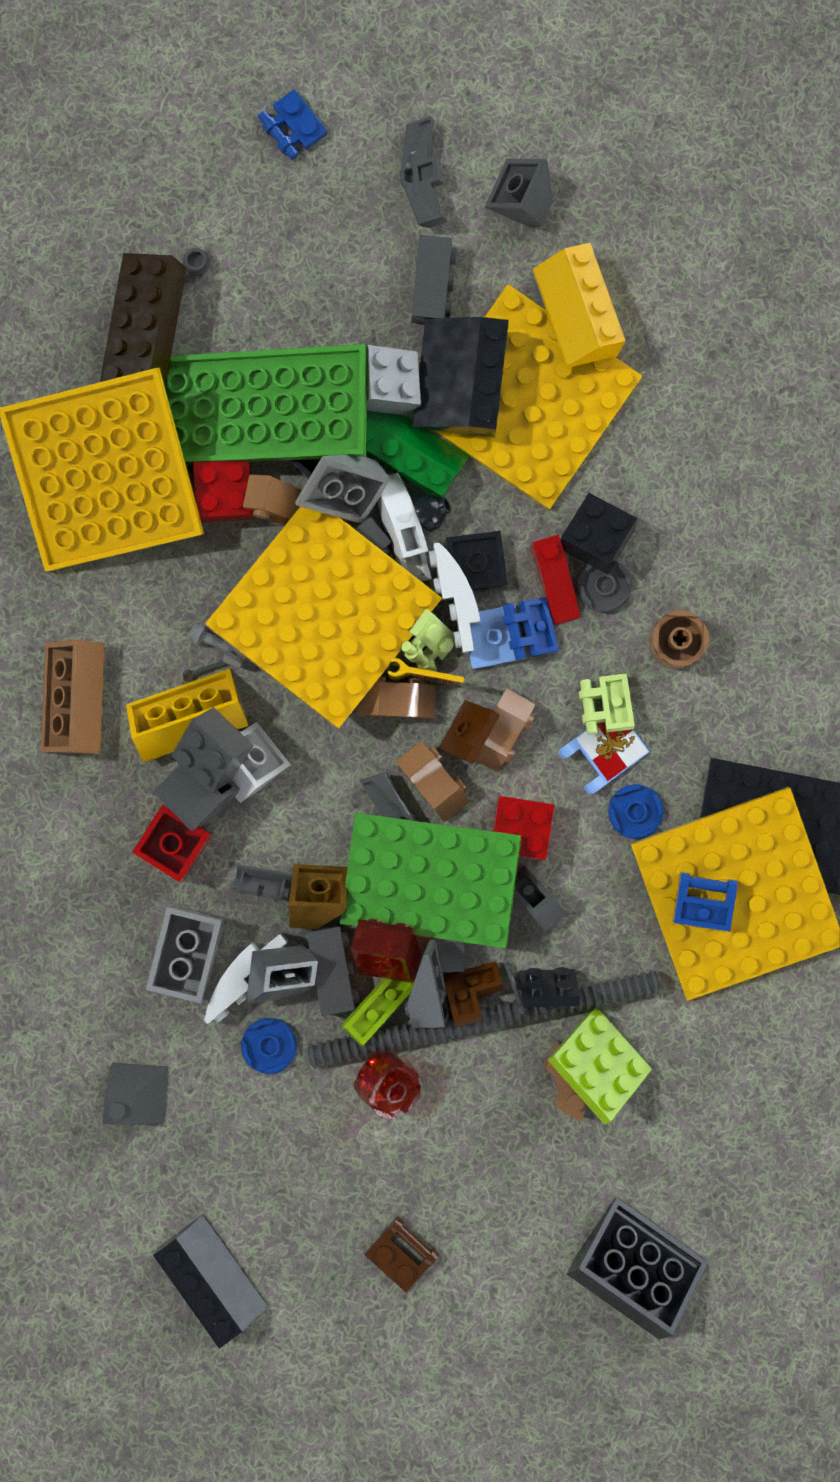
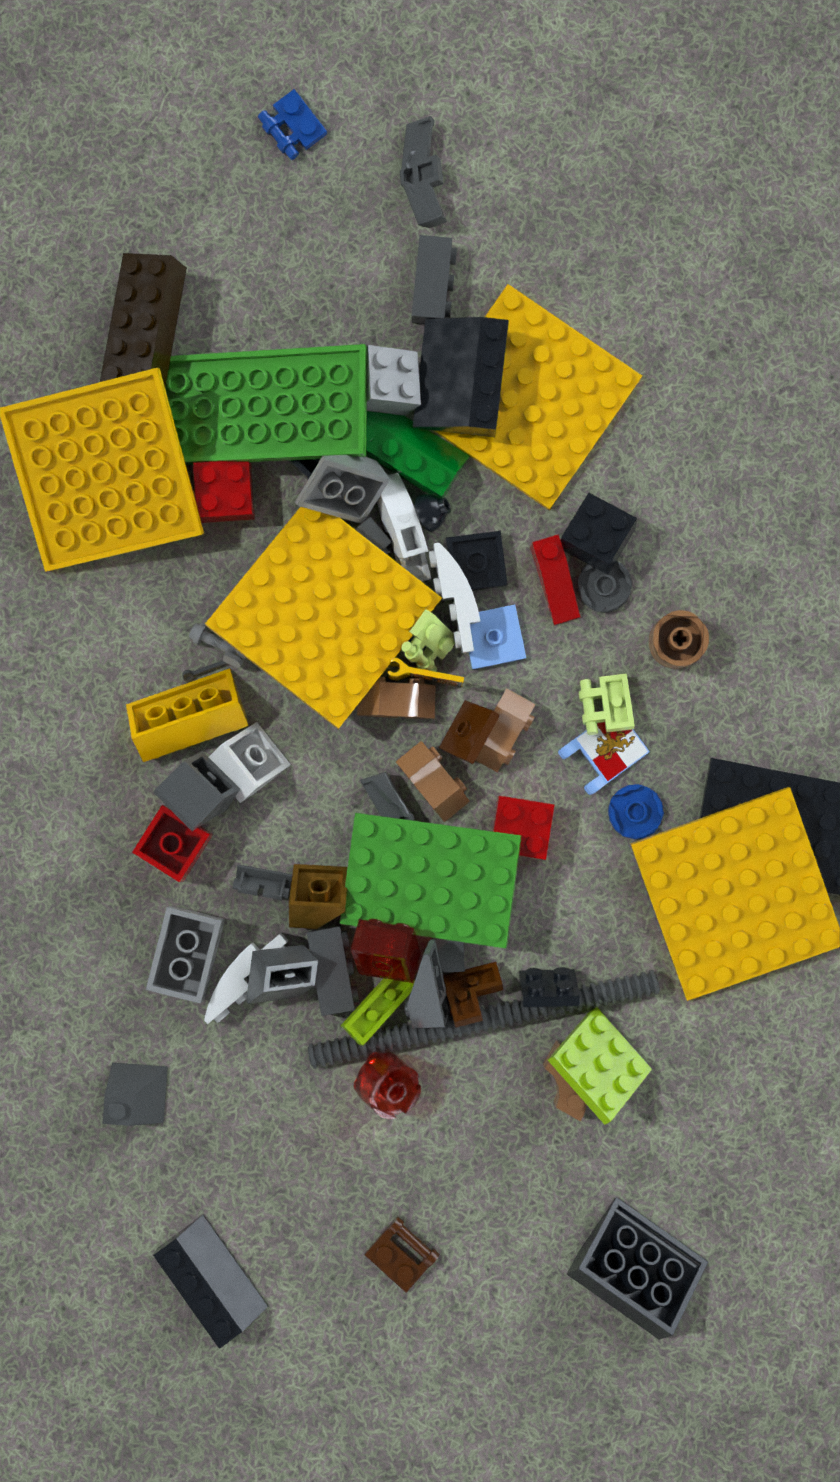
medium nougat slope [41,640,105,754] -> none
dark grey brick [171,707,254,794] -> none
dark grey plate [183,248,210,276] -> none
blue tile [241,1017,297,1074] -> none
medium nougat brick [243,475,302,527] -> none
dark grey slope [485,159,553,226] -> none
blue plate [502,597,559,660] -> none
dark grey hinge [504,962,528,1015] -> none
dark grey slope [514,866,567,932] -> none
yellow slope [533,243,626,368] -> none
blue plate [673,872,737,932] -> none

